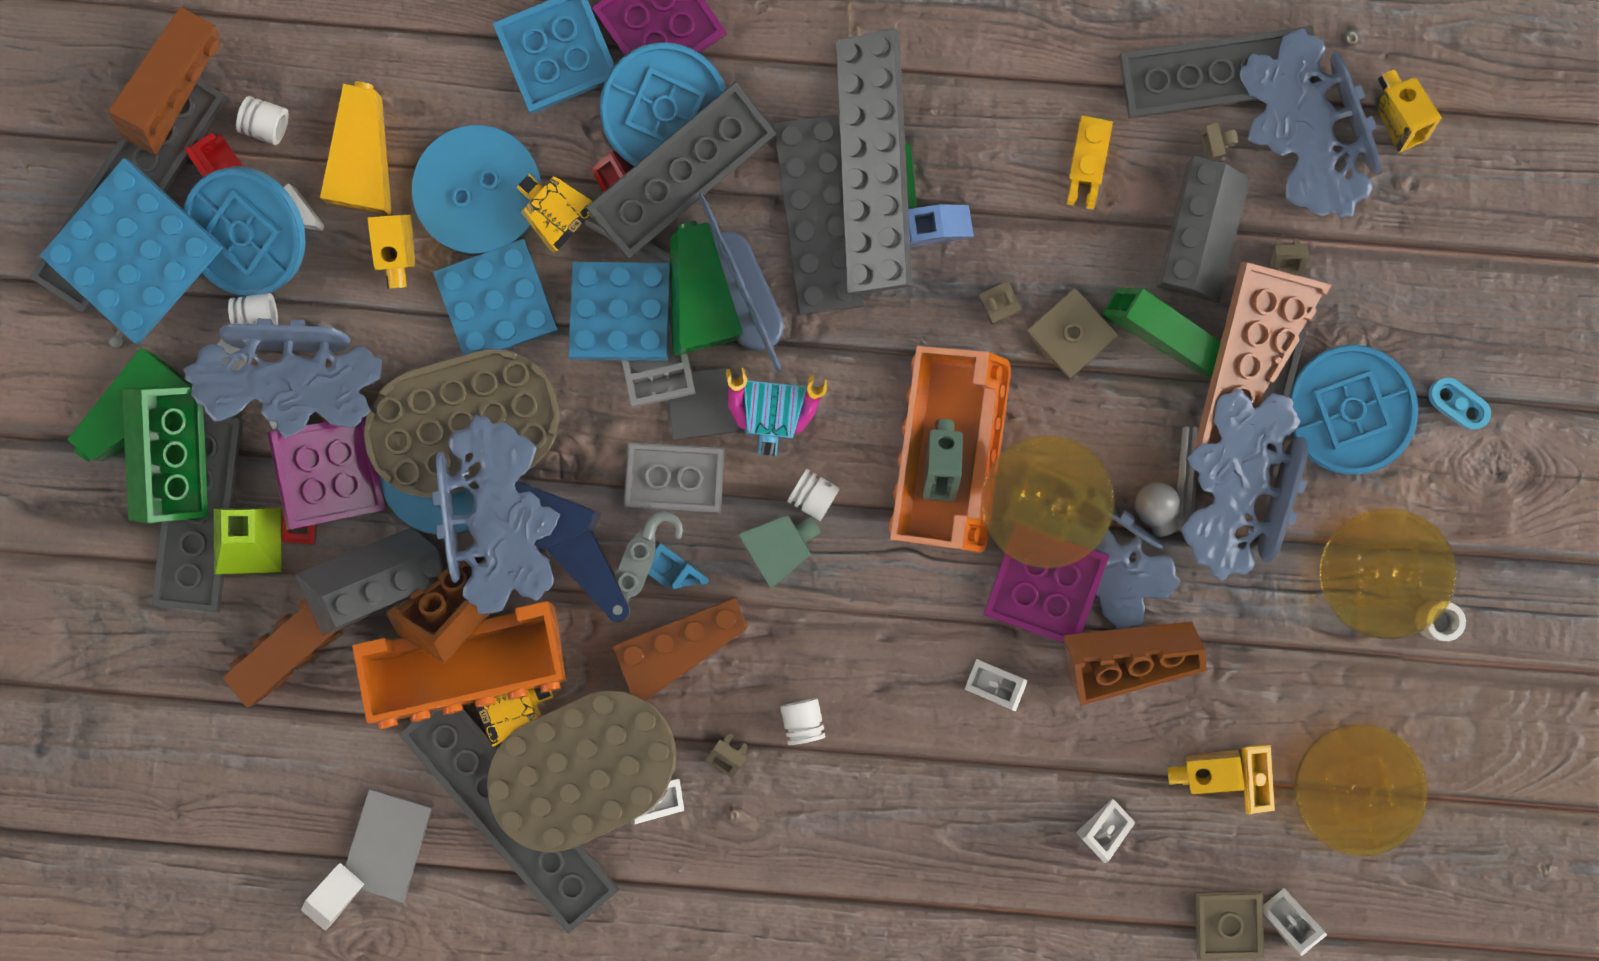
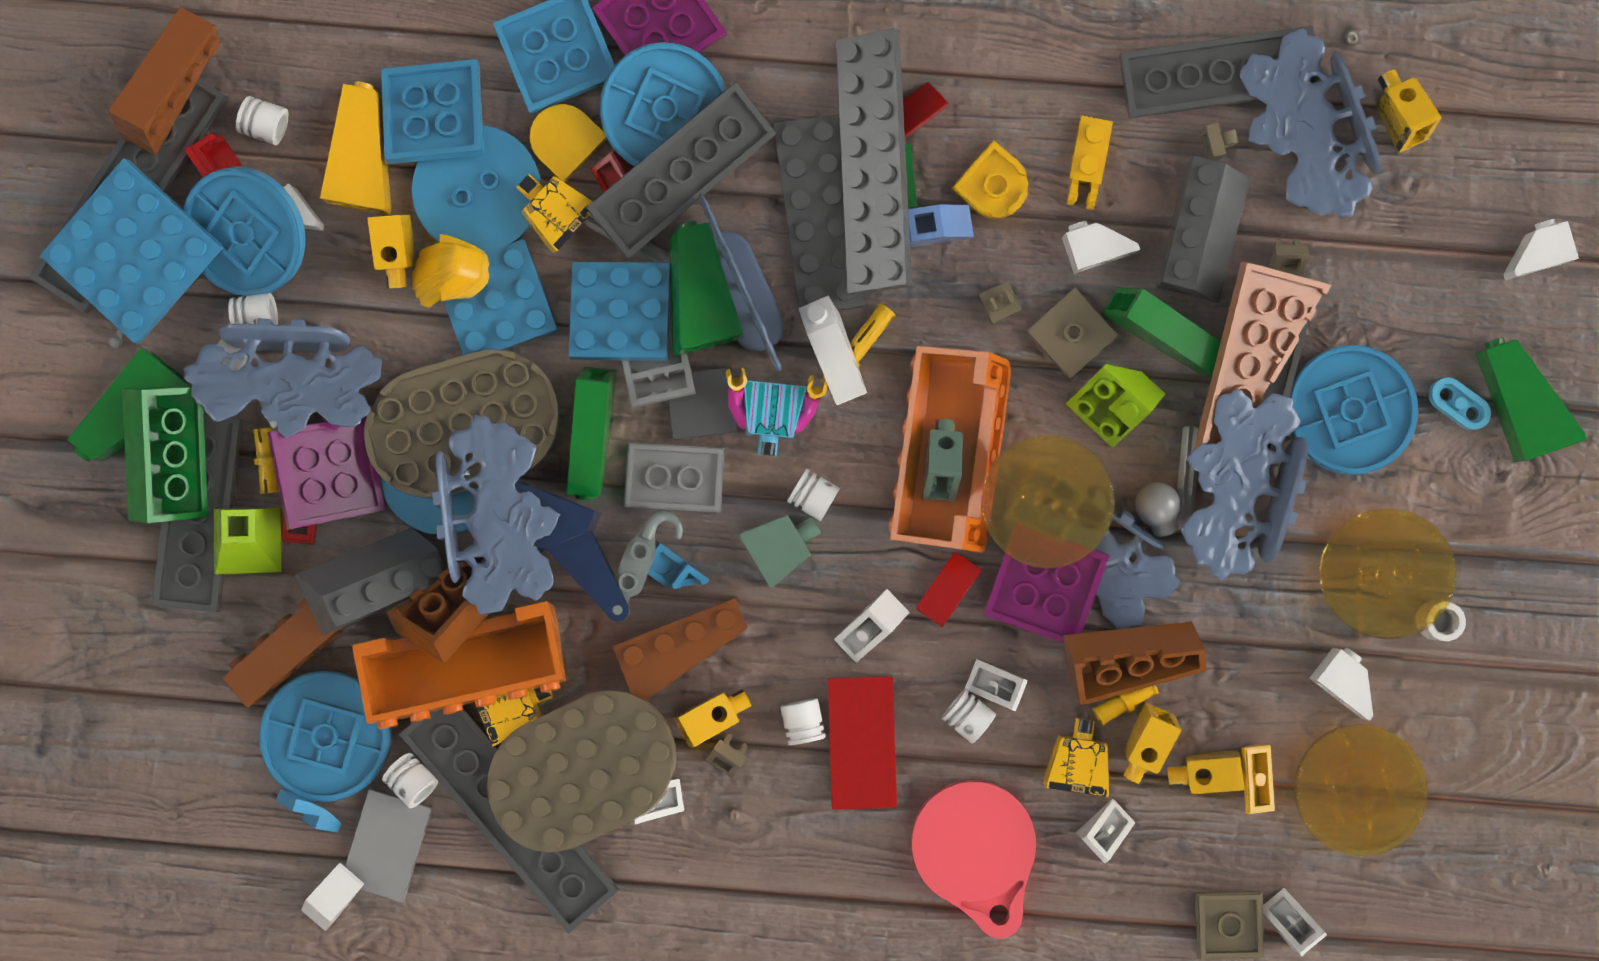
none -> yellow pin [252,427,279,494]
none -> dark azure plate [259,670,392,802]
none -> dark azure slope [276,788,341,833]
none -> dark azure plate [381,59,484,164]
none -> white piece [382,753,438,808]
none -> yellow hair [411,234,489,308]
none -> yellow tile [530,104,607,183]
none -> green slope [567,366,617,501]
none -> yellow torso [673,689,751,747]
none -> white slope [798,296,867,405]
none -> yellow pin [820,303,896,386]
none -> red tile [828,676,897,810]
none -> white slope [834,589,910,663]
none -> red slope [903,82,948,139]
none -> coral piece [911,780,1036,939]
none -> red slope [916,552,982,628]
none -> white piece [941,689,996,744]
none -> yellow tile [951,140,1029,219]
none -> yellow torso [1043,718,1109,797]
none -> white slope [1062,221,1140,274]
none -> lime slope [1066,364,1165,448]
none -> yellow pin [1092,685,1159,726]
none -> yellow torso [1123,702,1182,784]
none -> white slope [1309,647,1373,721]
none -> green slope [1475,337,1588,462]
none -> white slope [1503,219,1579,280]

